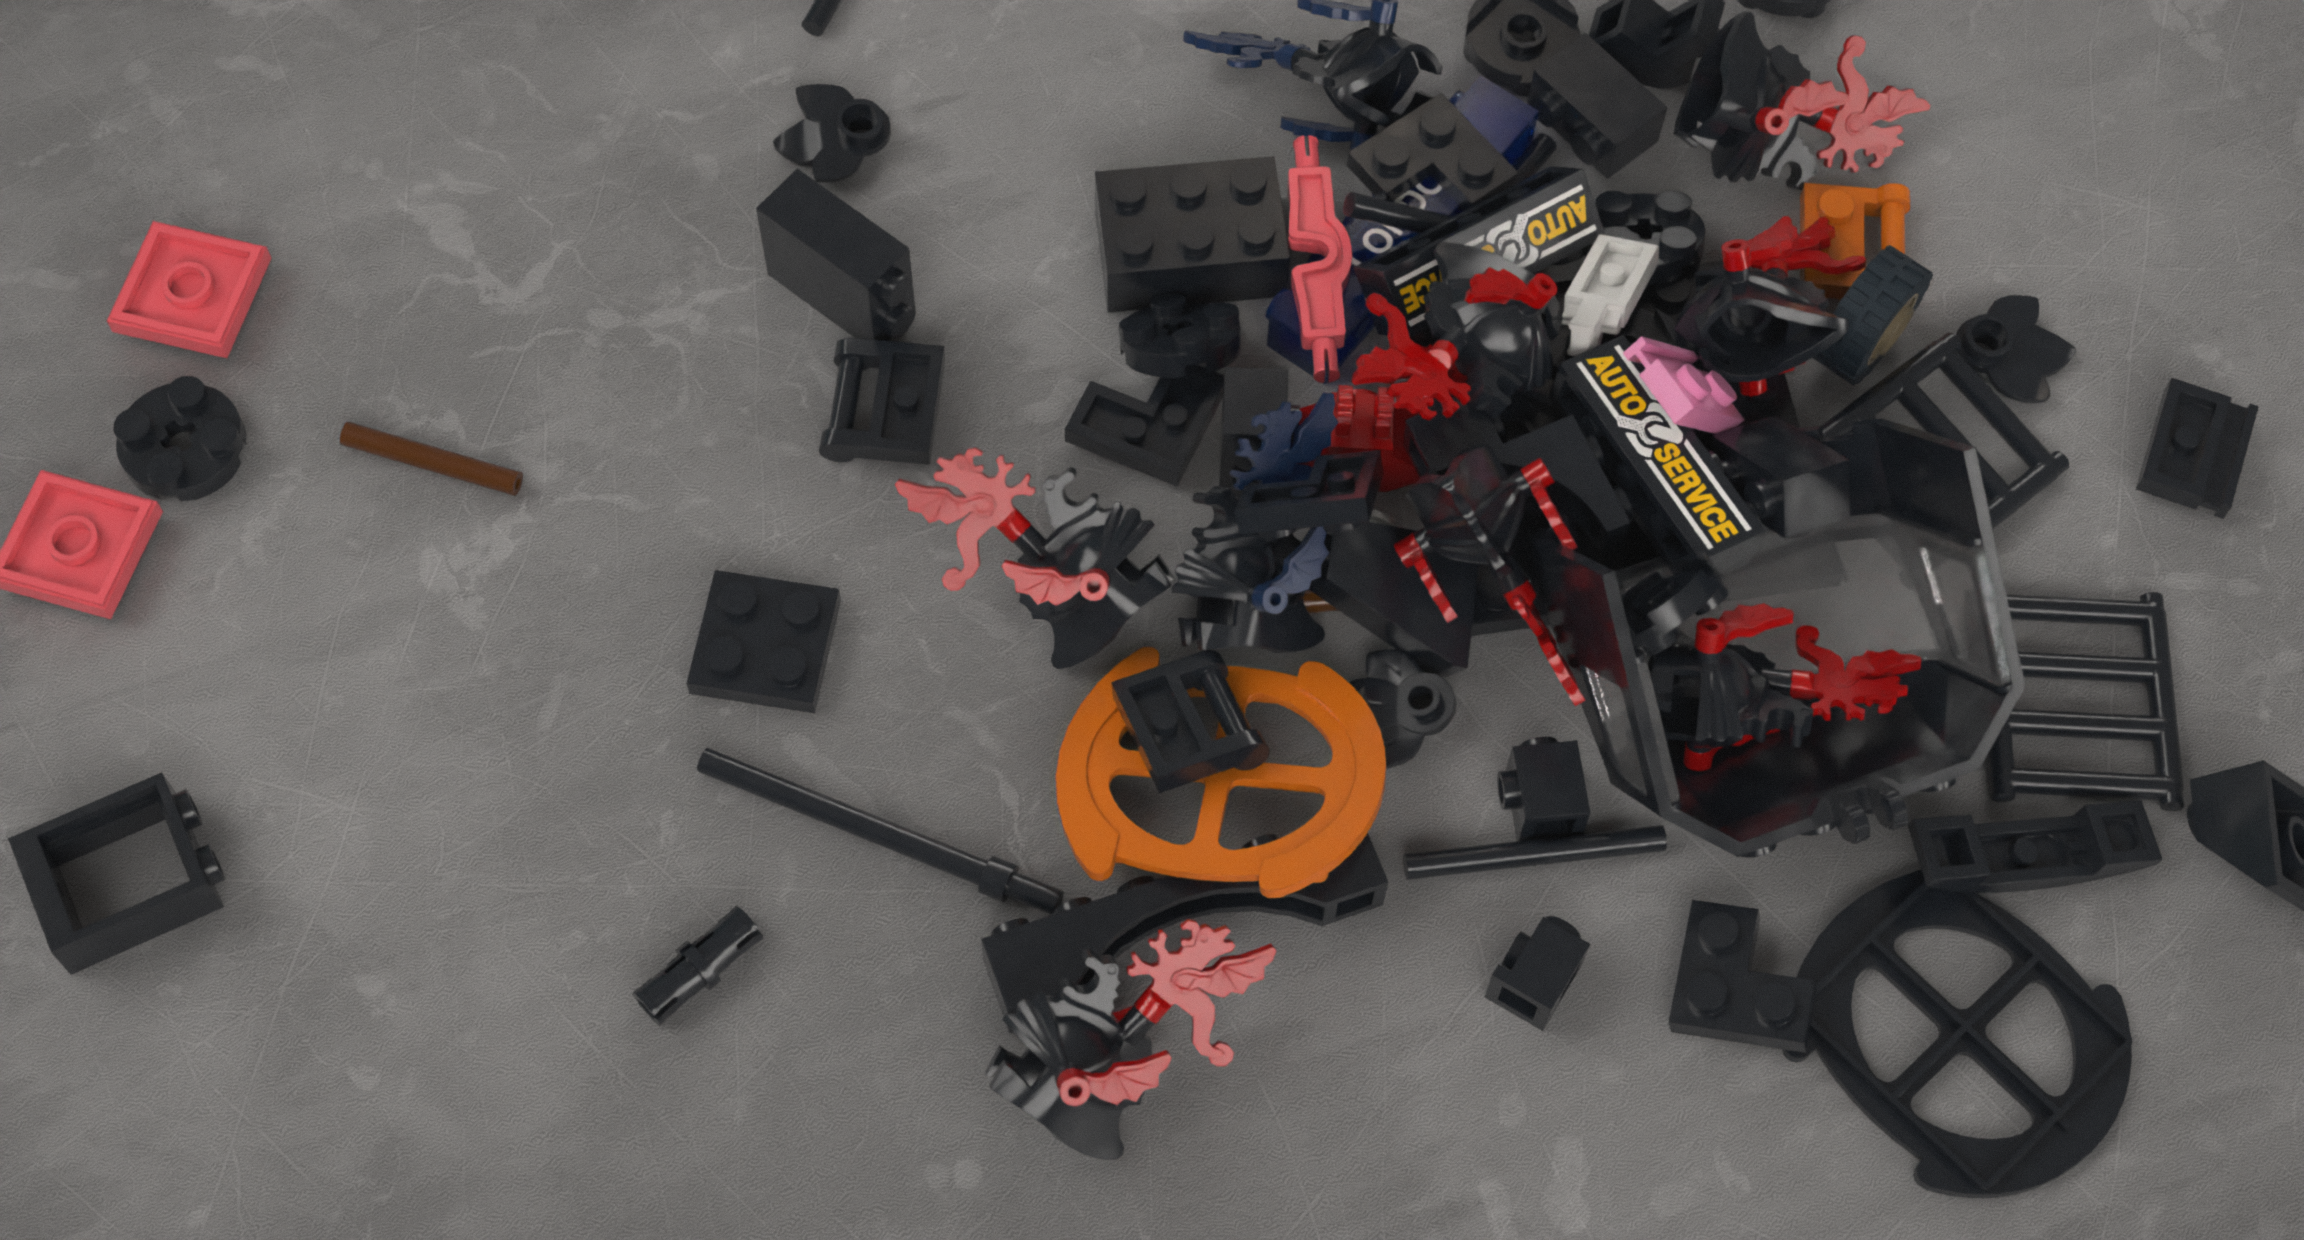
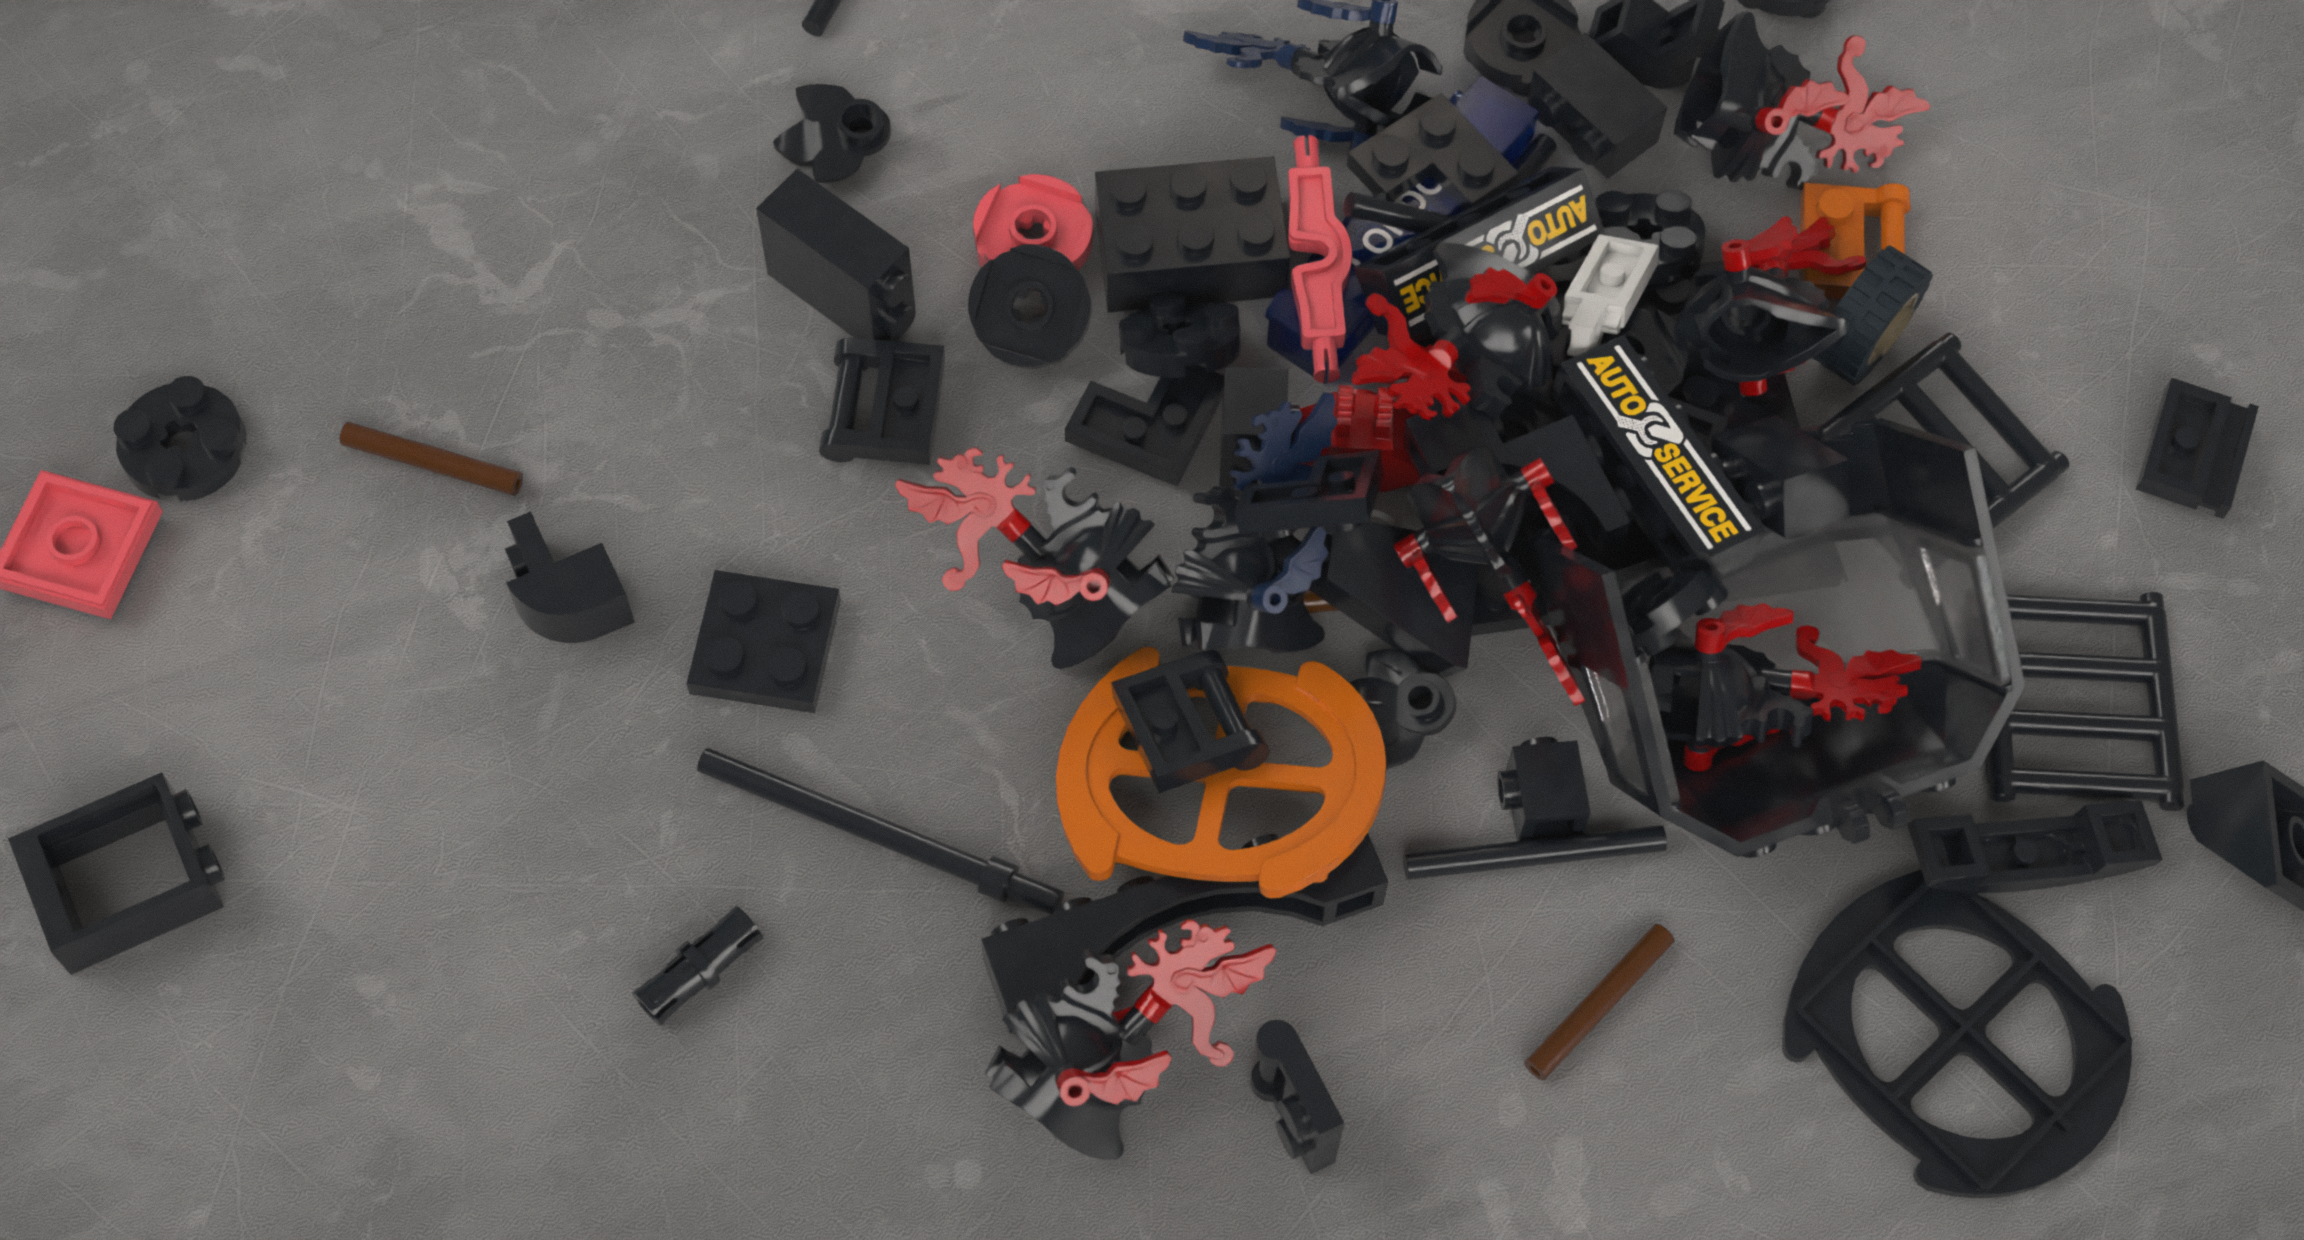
coral plate [107,221,272,358] -> none
black brick [1485,916,1590,1031] -> none
bright pink plate [1623,336,1744,434] -> none
black plate [1669,900,1817,1053] -> none
black plate [1956,295,2076,404] -> none
none -> black brick [504,512,635,643]
none -> black plate [968,244,1092,369]
none -> coral plate [973,174,1093,271]
none -> black plate [1250,1019,1344,1174]
none -> reddish brown piece [1524,924,1675,1081]

